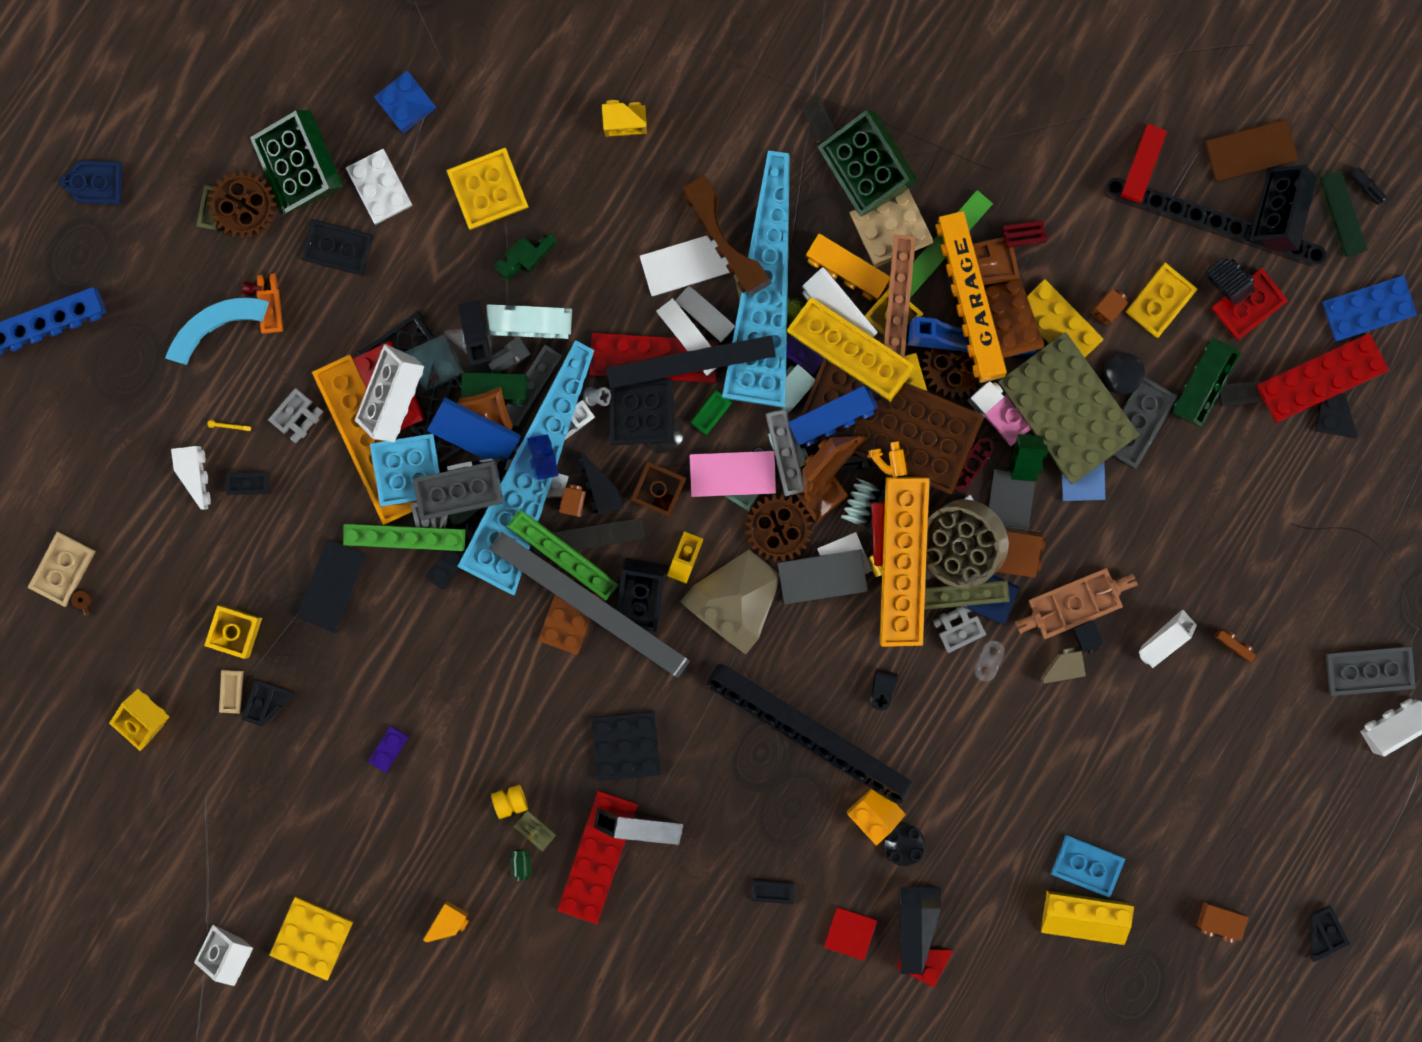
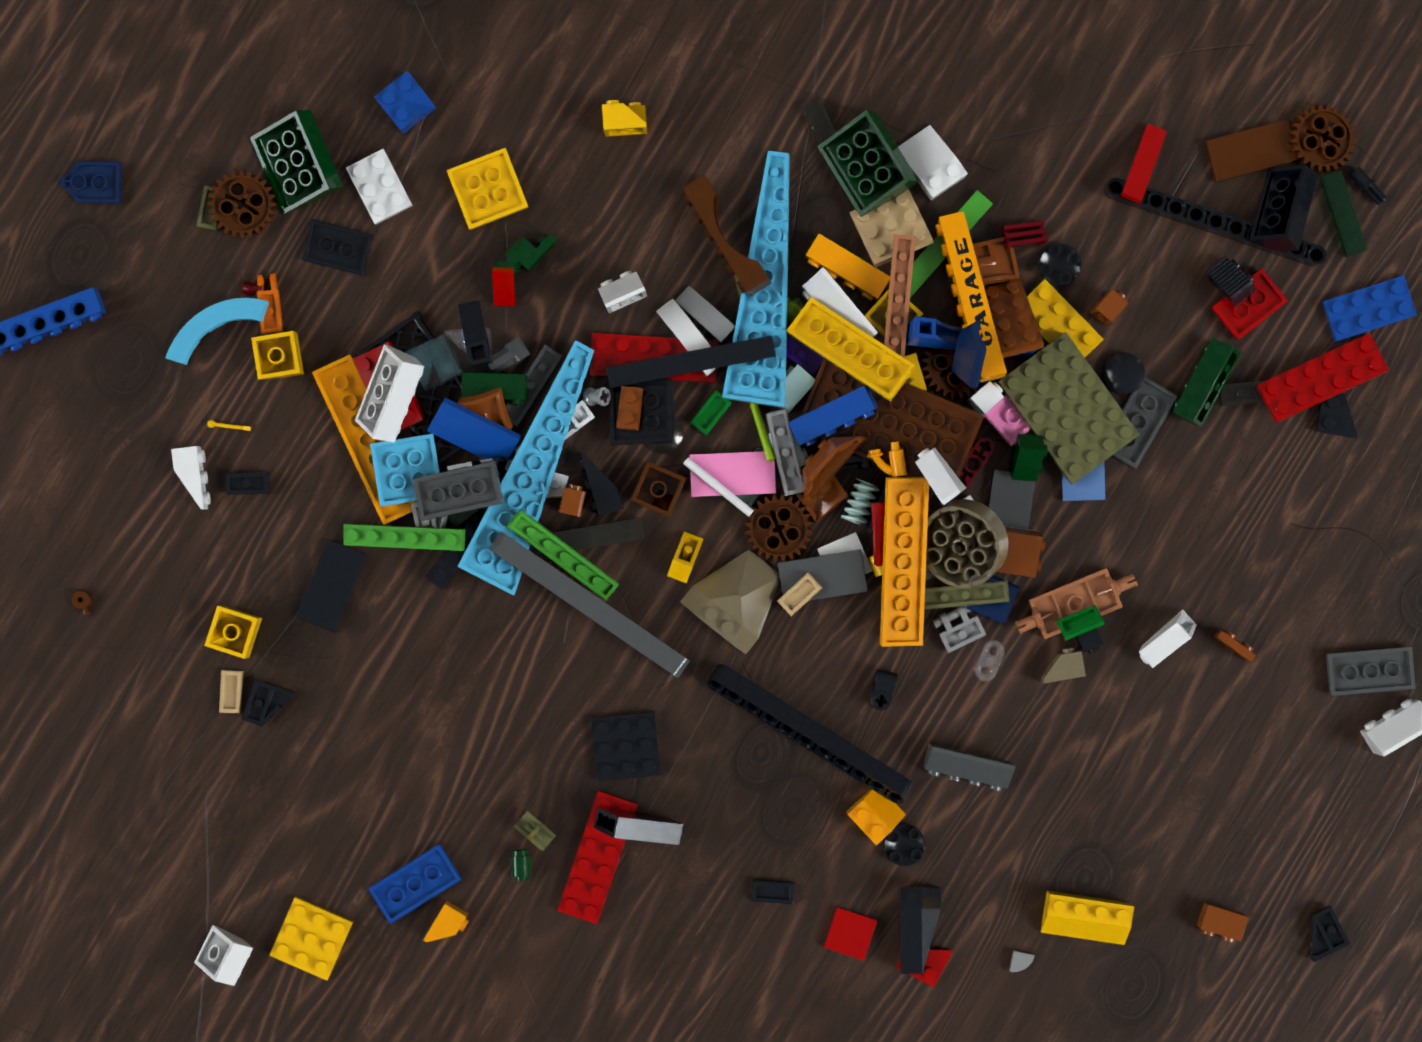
tan tile [27,531,96,607] -> none
yellow slope [109,689,169,751] -> none
light grey plate [268,388,324,443] -> none
dark purple plate [368,725,409,773] -> none
light aqua brick [486,305,572,339] -> none
yellow wheel [491,784,528,819] -> none
clear blue slope [527,434,559,480] -> none
dark orange plate [538,593,599,655] -> none
black slope [617,558,667,632] -> none
white tile [640,236,730,297] -> none
dark azure tile [1050,835,1125,898] -> none
yellow tile [1125,263,1198,338] -> none
none -> yellow slope [251,331,304,380]
none -> blue tile [368,843,462,924]
none -> red tile [492,267,516,306]
none -> white slope [598,270,647,314]
none -> dark orange plate [616,386,644,431]
none -> white bar [683,457,754,517]
none -> lime bar [750,403,775,462]
none -> tan tile [777,572,823,616]
none -> white slope [898,125,968,201]
none -> white slope [915,448,966,505]
none -> dark grey slope [923,743,1016,791]
none -> dark blue tile [951,321,986,388]
none -> light grey tile [1009,950,1035,972]
none -> black dish [1039,244,1081,286]
none -> green tile [1056,605,1105,641]
none -> reddish brown gear [1288,104,1357,173]

